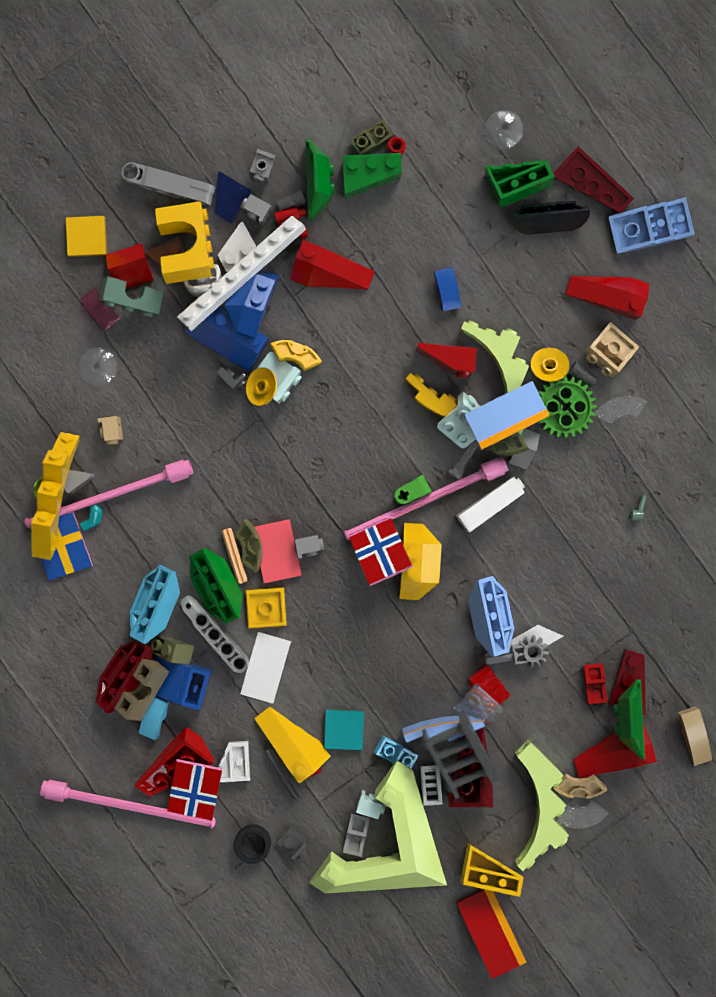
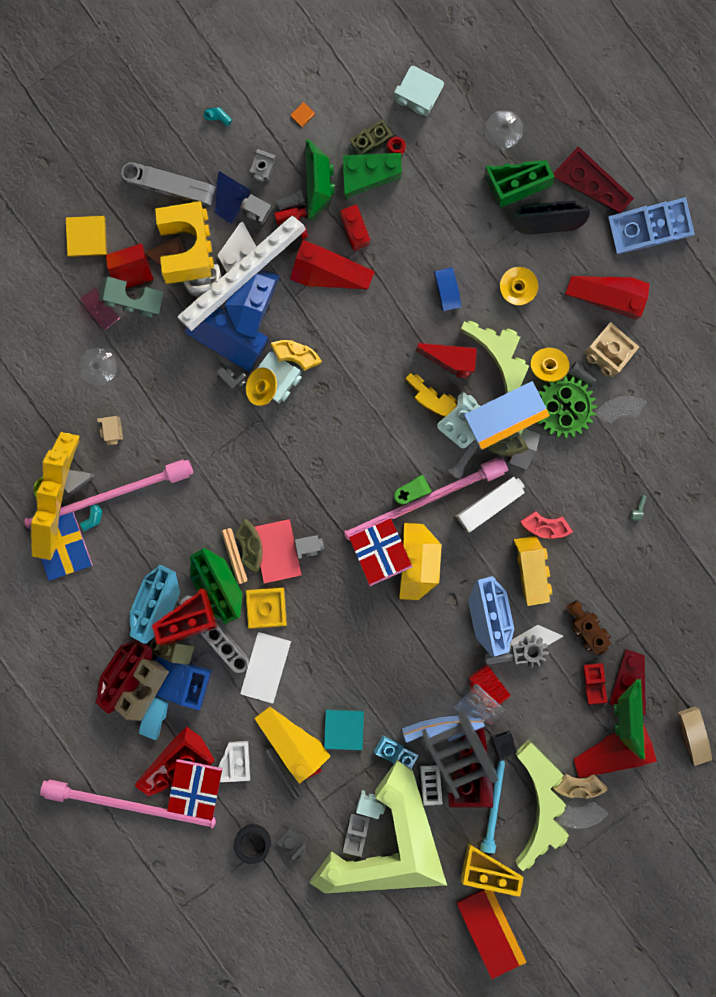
none -> red wedge [152,588,217,646]
none -> teal arm [203,107,233,127]
none -> orange piece [290,102,315,127]
none -> red brick [340,204,371,251]
none -> light aqua bracket [394,66,444,117]
none -> medium azure piece [480,760,505,853]
none -> black panel [491,730,517,761]
none -> yellow dish [500,267,538,305]
none -> yellow wedge [513,536,552,606]
none -> coral tile [520,511,573,539]
none -> reddish brown brick [565,600,612,655]

